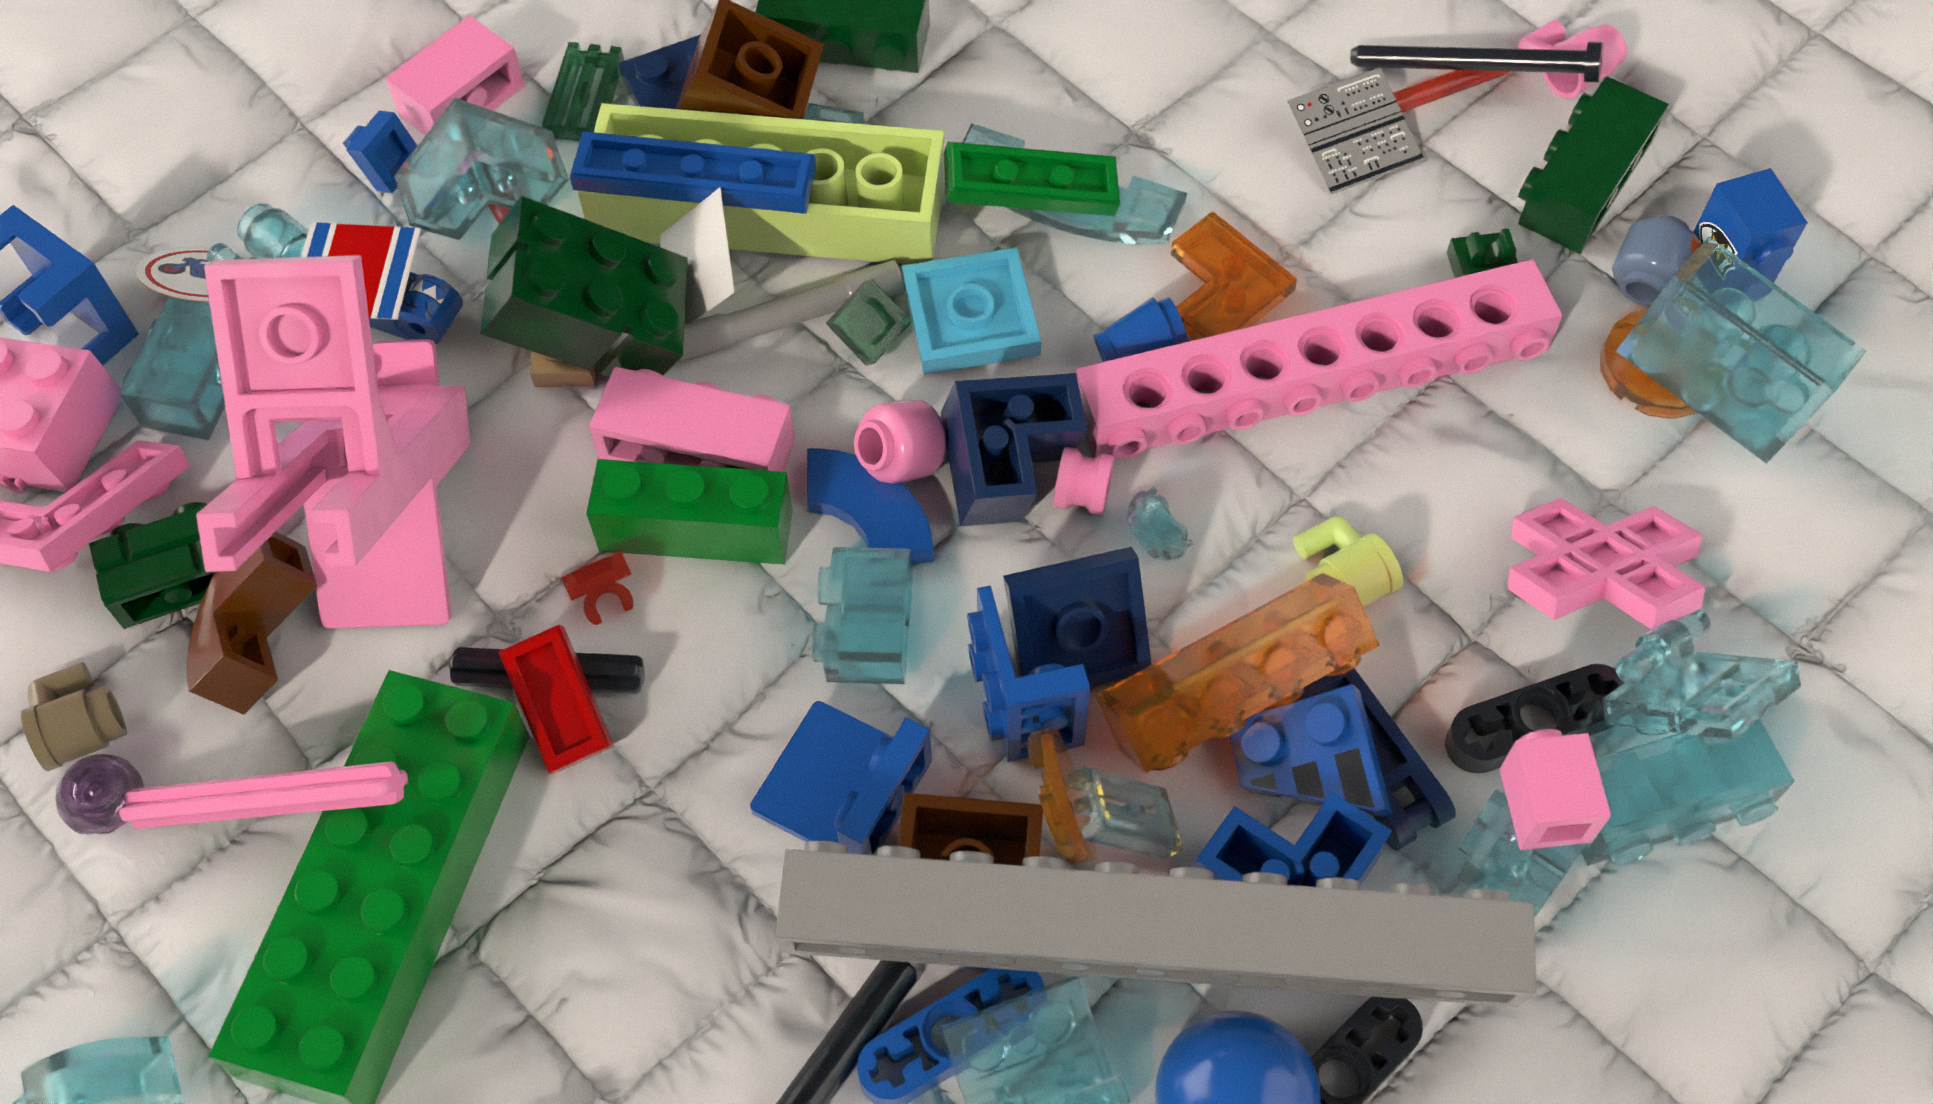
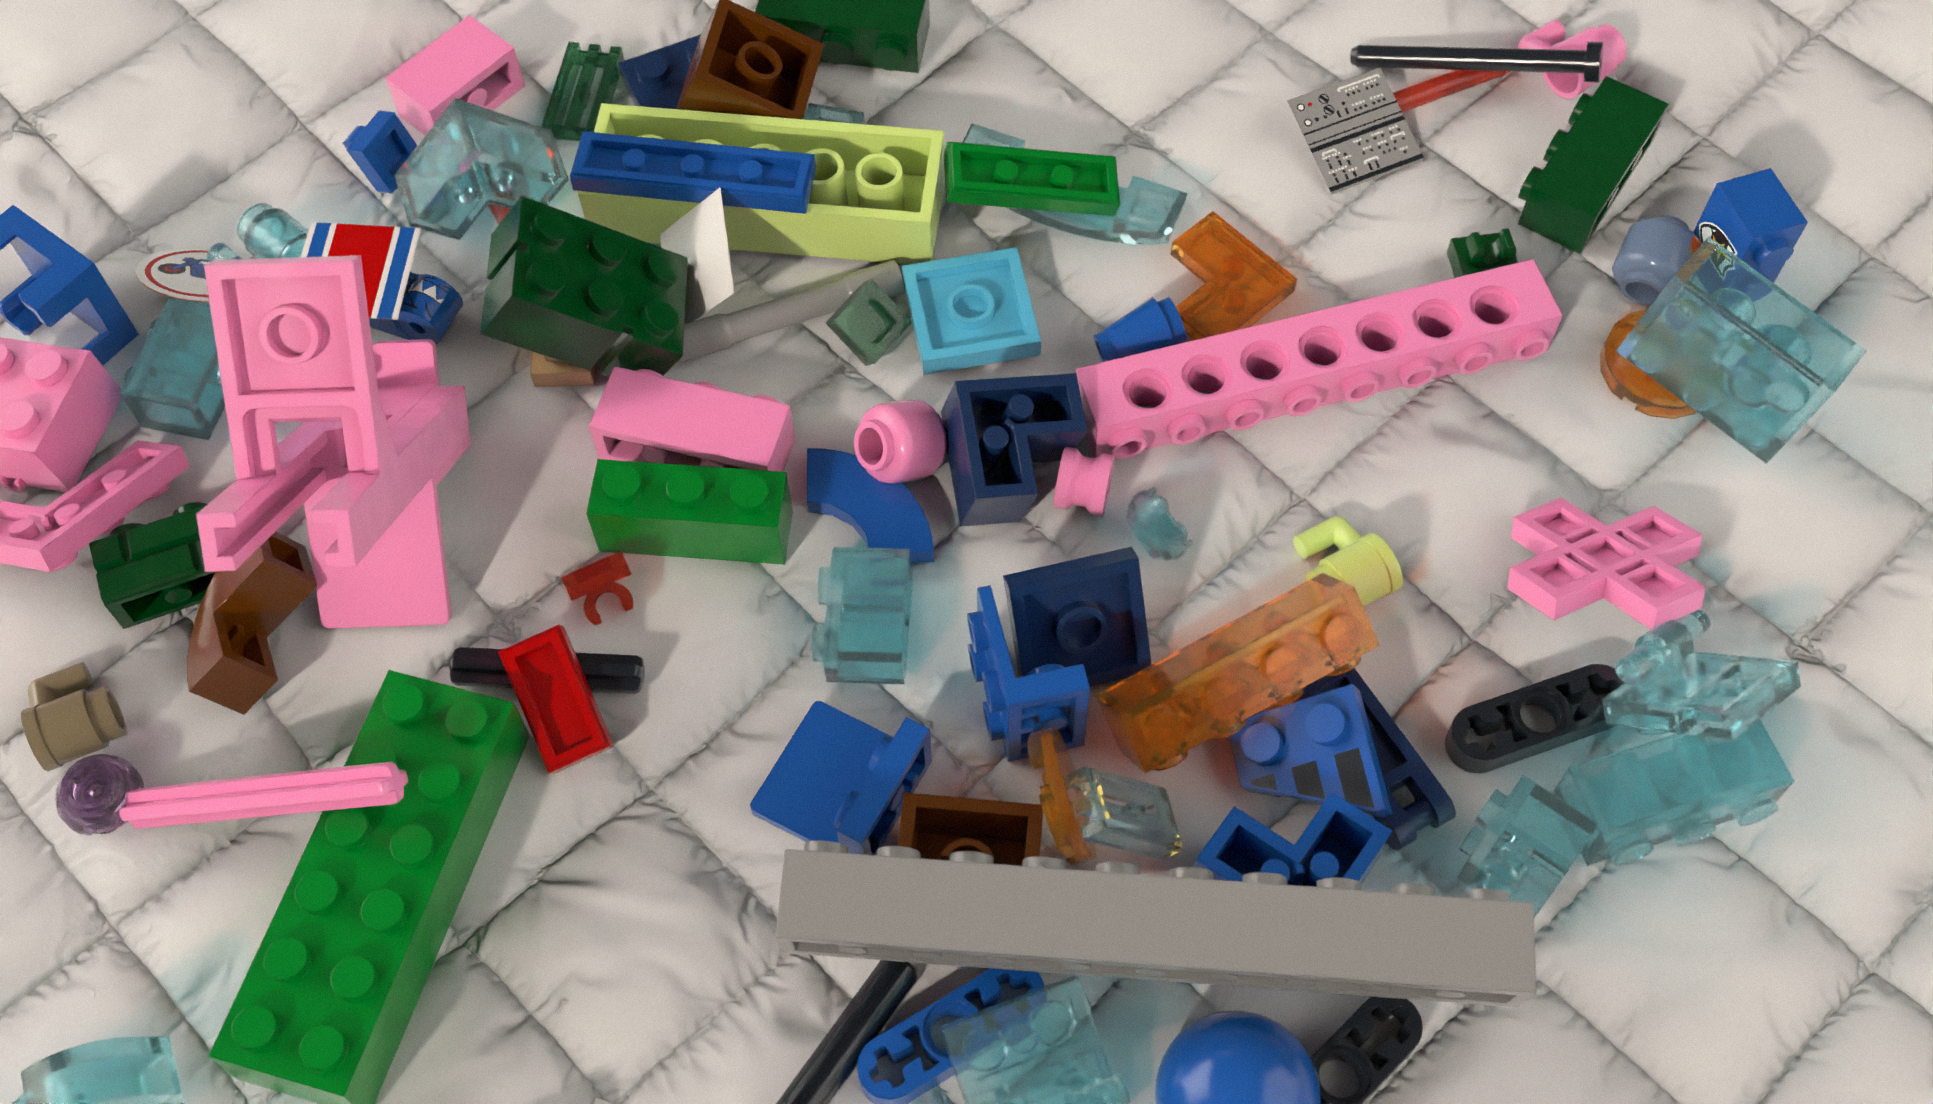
bright pink brick [1499,729,1611,850] -> none

